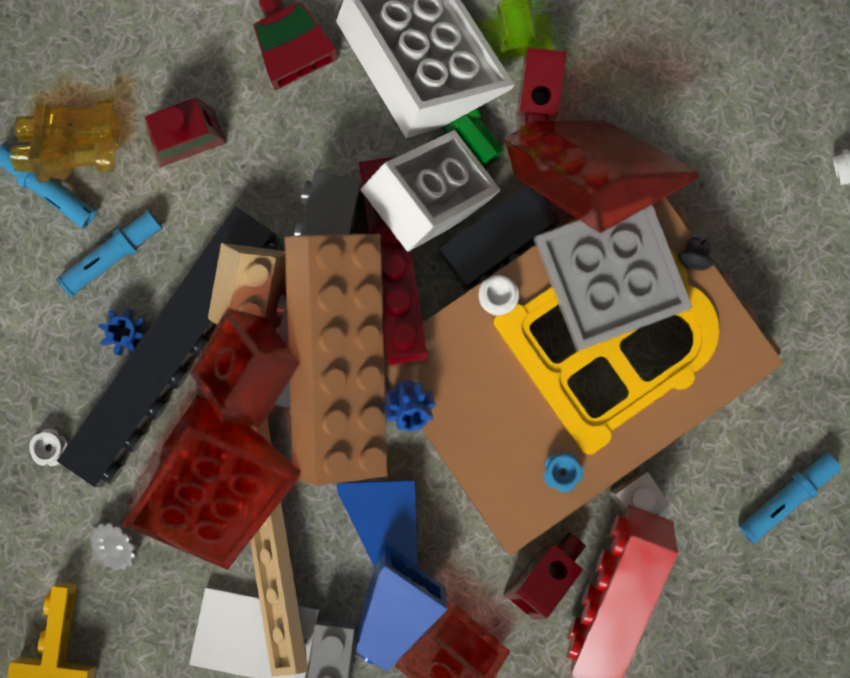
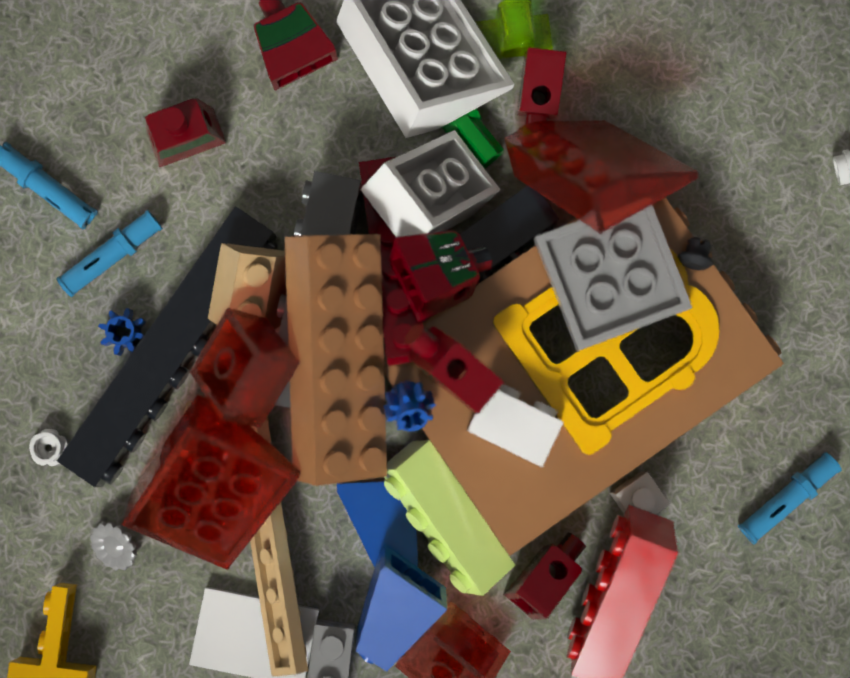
clear yellow hips [10,99,119,183] -> none
white plate [479,275,519,316] -> none
dark azure plate [543,452,583,492] -> none
none -> yellowish green brick [384,440,515,596]
none -> dark red torso [389,231,492,322]
none -> dark red torso [405,324,504,414]
none -> white brick [467,384,564,467]

